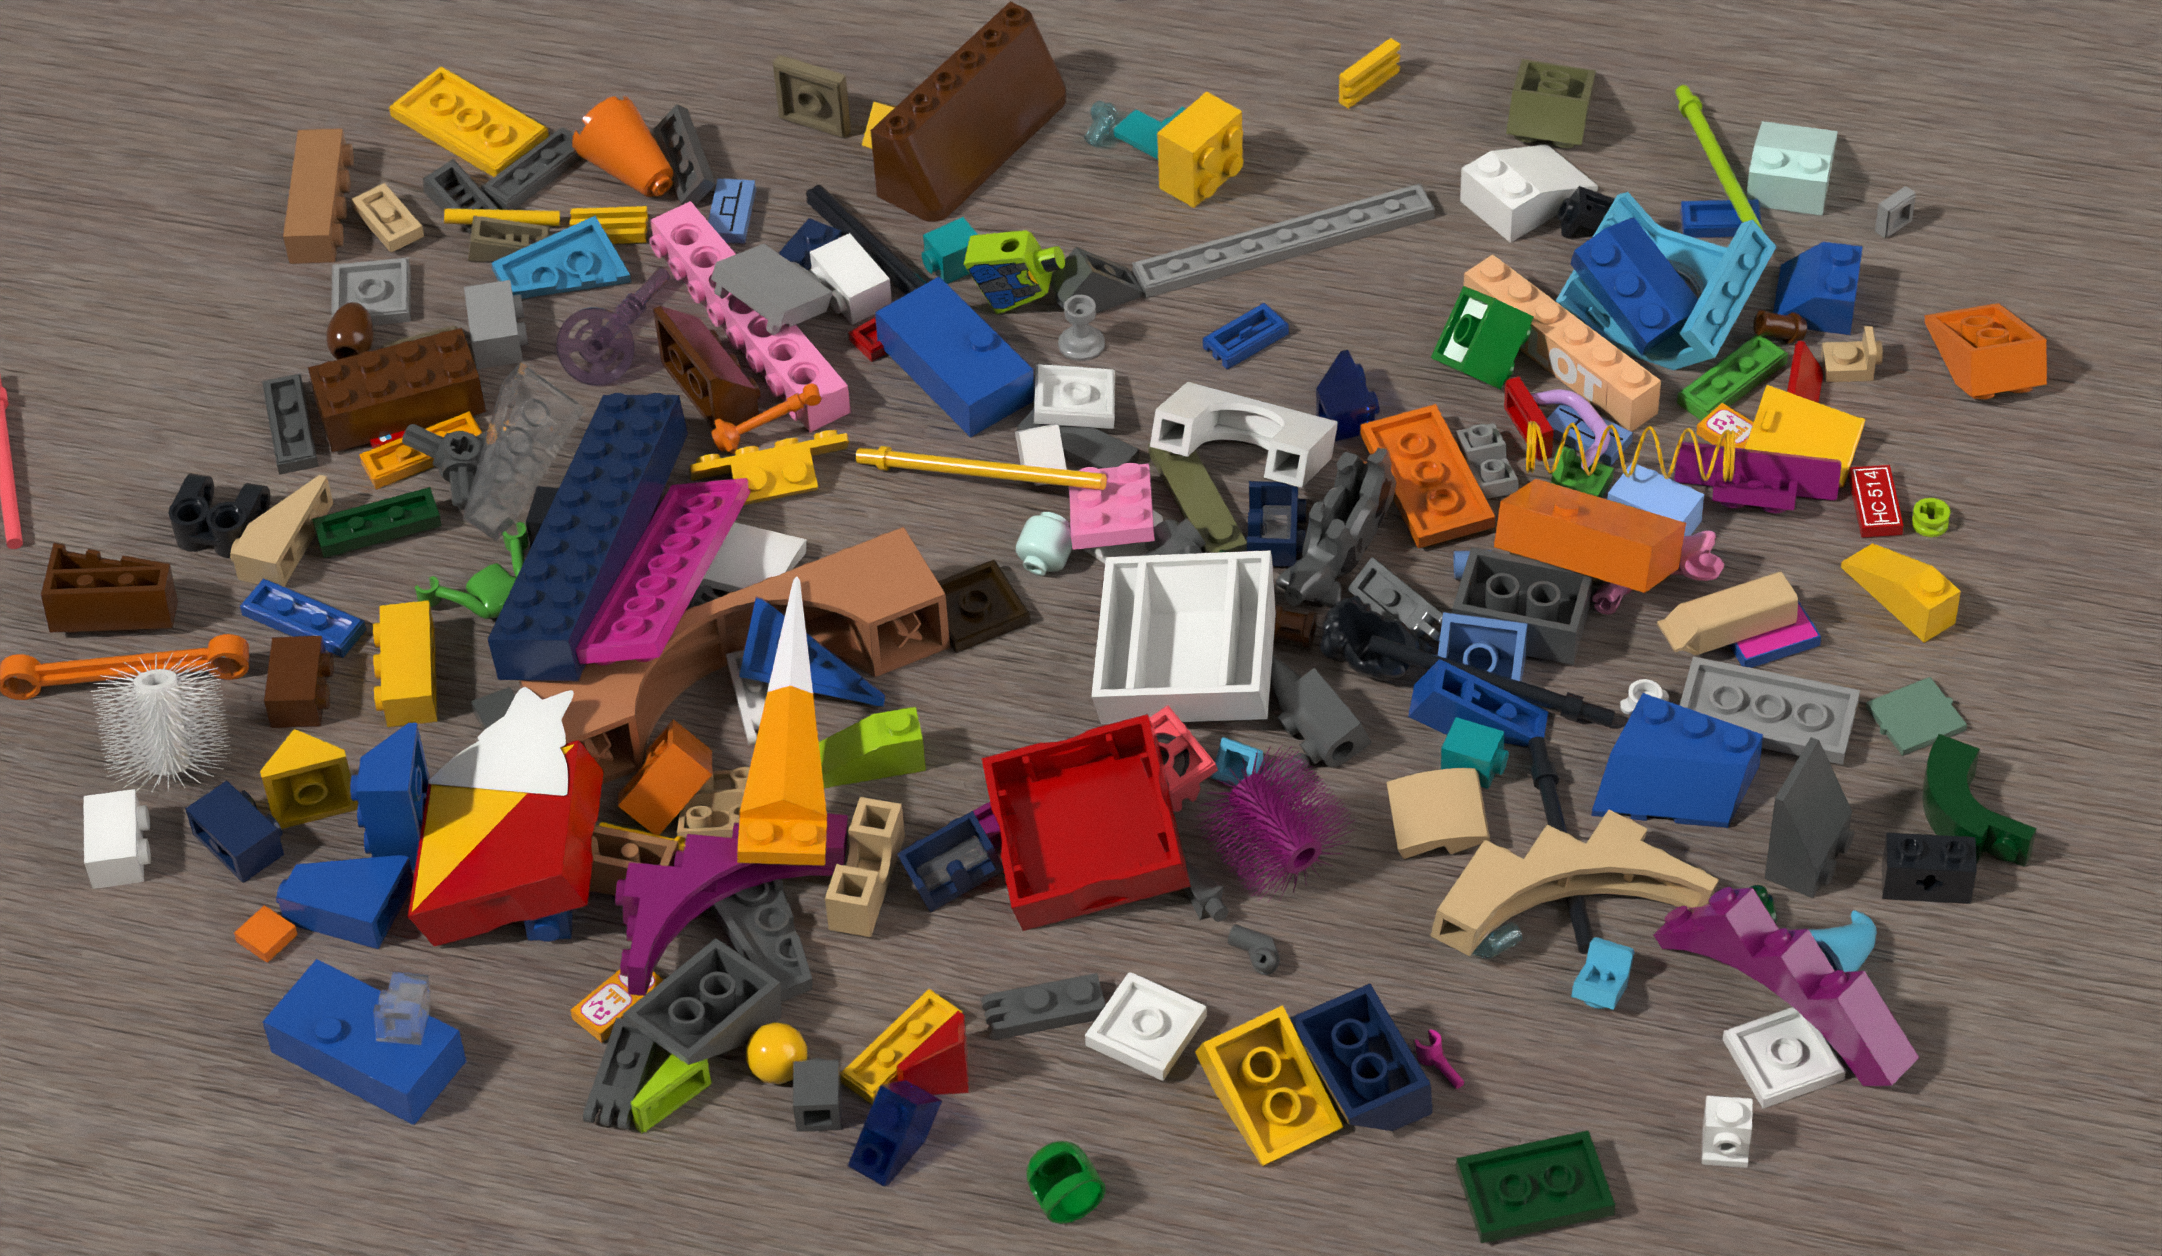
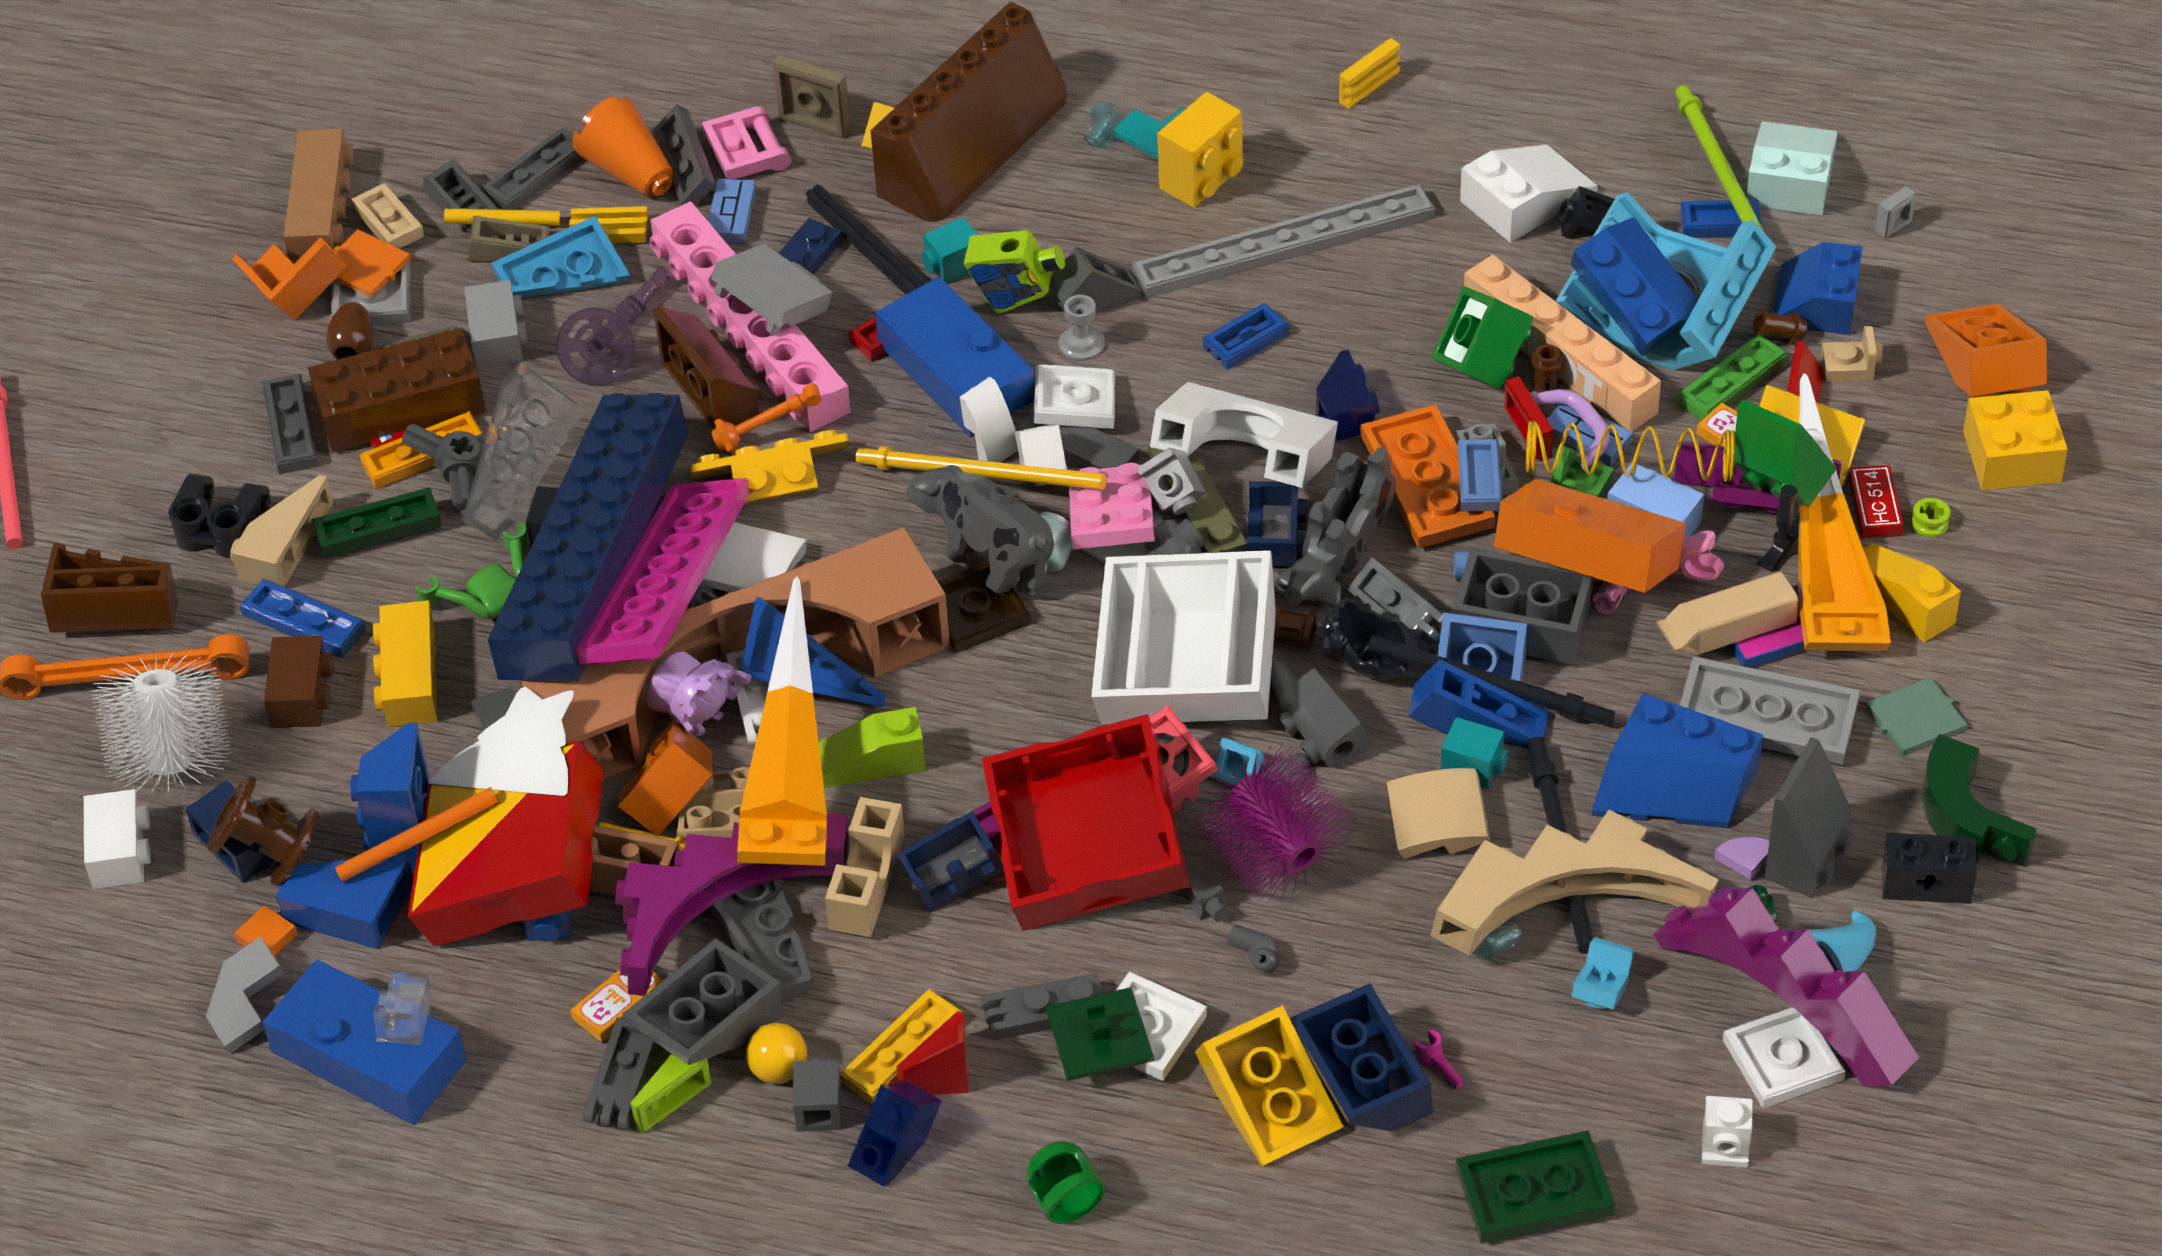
yellow slope [260,729,358,829] -> none
yellow tile [389,66,549,177] -> none
white brick [809,233,892,325] -> none
olive slope [1506,59,1596,148] -> none
white plate [1620,679,1669,714] -> none
none -> light grey tile [206,936,285,1054]
none -> reddish brown hose [207,775,319,887]
none -> orange panel [232,237,348,320]
none -> orange piece [334,229,411,298]
none -> orange bar [335,787,499,882]
none -> lavender hair [646,652,751,737]
none -> bright pink plate [702,106,791,179]
none -> dark grey animal [906,465,1054,596]
none -> white slope [960,377,1018,463]
none -> dark green piece [1045,987,1154,1081]
none -> light grey brick [1136,447,1206,515]
none -> medium blue tile [1457,439,1503,511]
none -> reddish brown pin [1531,344,1563,393]
none -> lavender tile [1714,837,1769,880]
none -> green slope [1734,400,1837,508]
none -> black piece [1758,485,1799,572]
none -> light orange plate [1798,373,1891,651]
none -> yellow brick [1963,390,2068,490]

